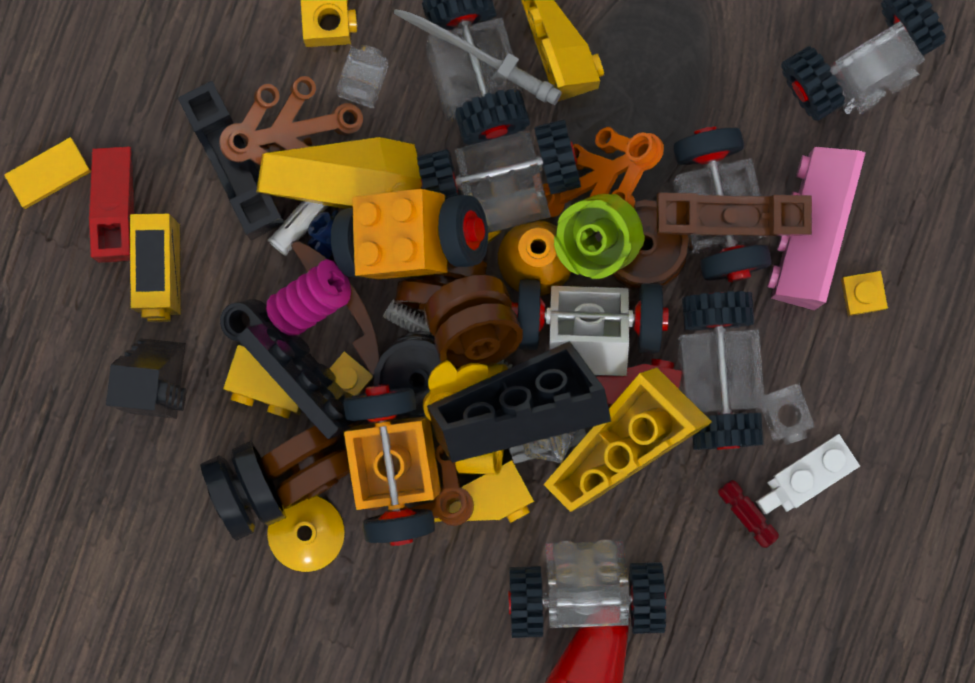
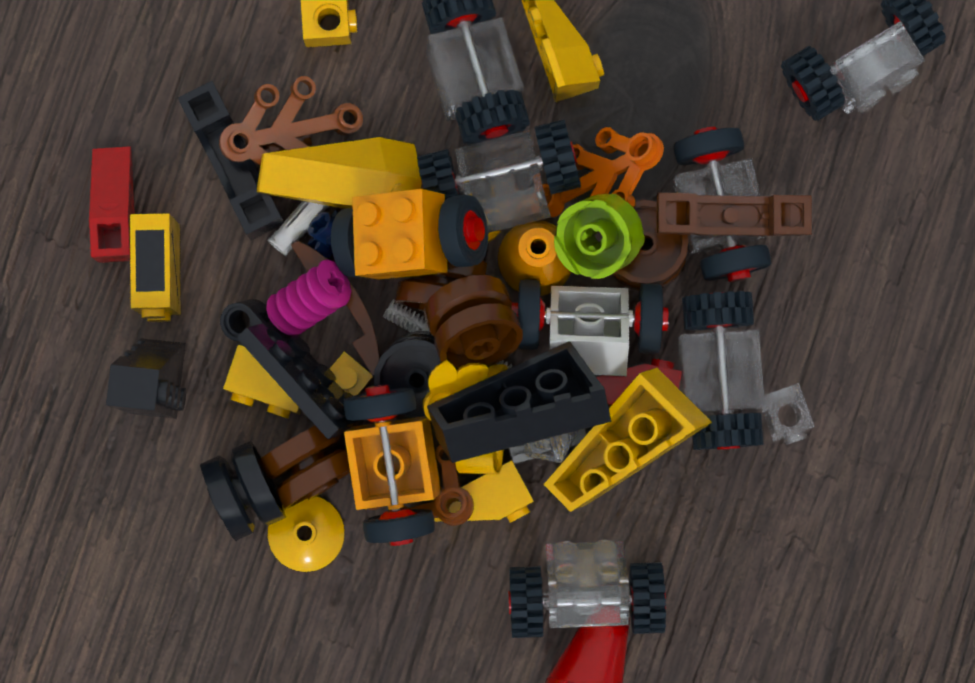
yellow tile [4,137,91,209] -> none
clear brick [336,45,389,109] -> none
light grey sword [394,9,562,105] -> none
dark red axle [718,480,779,548] -> none
white hinge [755,434,860,514] -> none
bright pink slope [767,147,866,310] -> none
yellow plate [841,271,888,316] -> none

